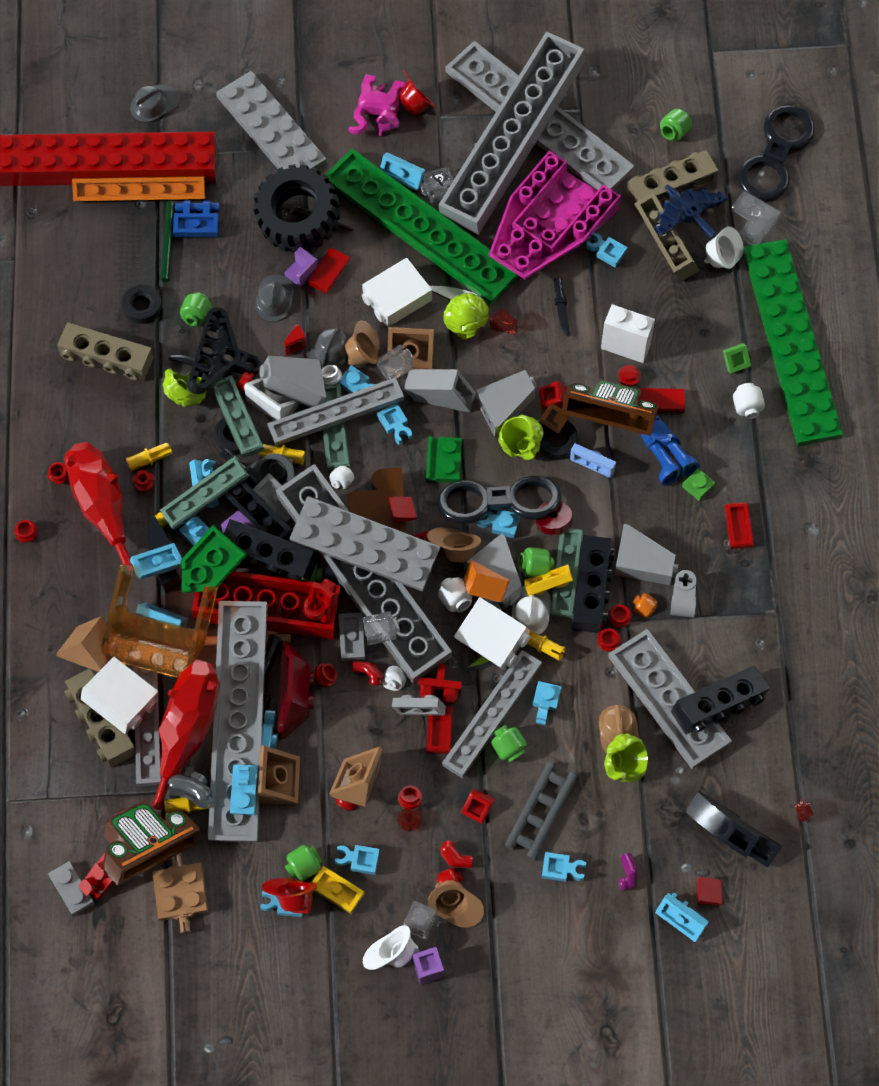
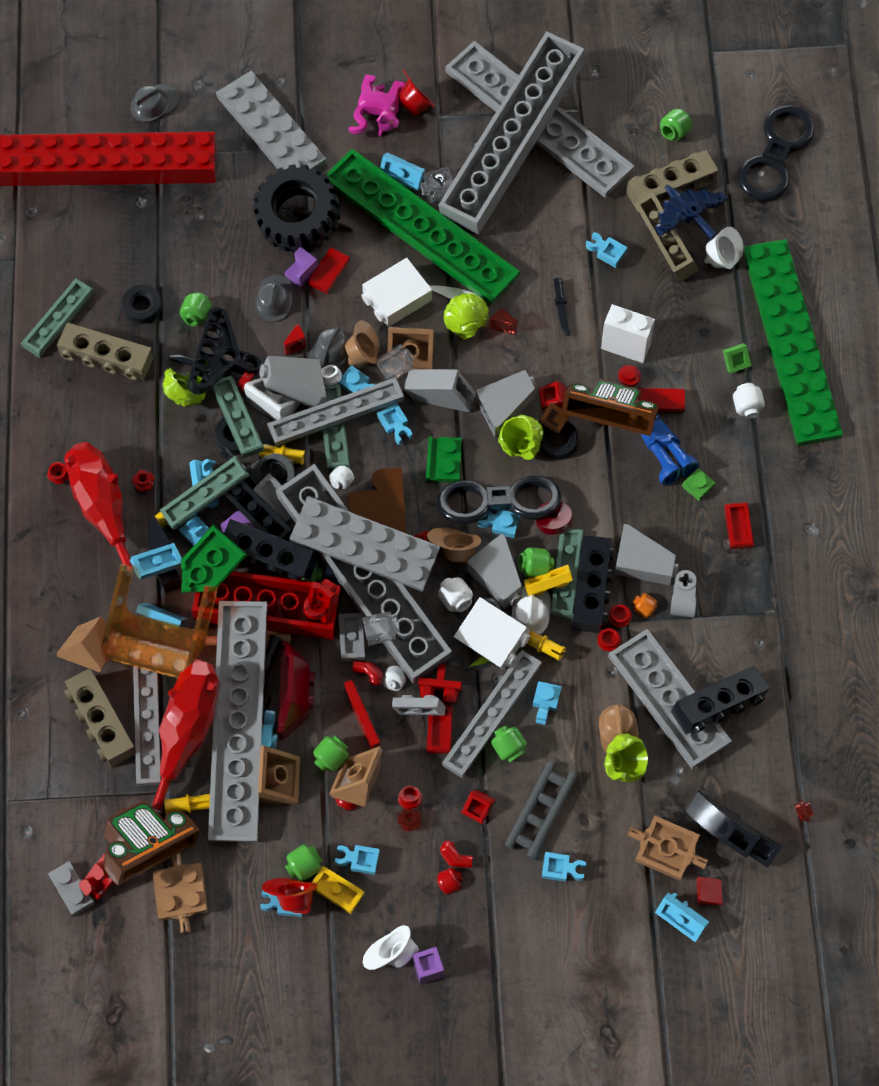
red plate [14,520,38,543] -> none
orange plate [72,176,205,201] -> none
white brick [81,657,158,734] -> none
yellow axle [126,443,172,472] -> none
dark green bar [161,201,175,282] -> none
dark grey piece [168,772,212,808] -> none
blue plate [173,201,220,237] -> none
medium azure plate [230,765,258,816] -> none
red plate [314,664,337,687] -> none
red slope [388,497,417,524] -> none
clear brick [403,900,437,940] -> none
medium nougat piece [428,880,484,928] -> none
orange slope [463,560,510,602] -> none
dark pink wedge [489,151,621,279] -> none
light blue plate [570,443,616,478] -> none
magenta arm [618,853,638,891] -> none
clear plate [731,191,781,245] -> none
none -> sand green tile [21,278,94,358]
none -> bright green head [313,735,349,772]
none -> red tile [344,680,381,749]
none -> medium nougat plate [627,815,708,881]

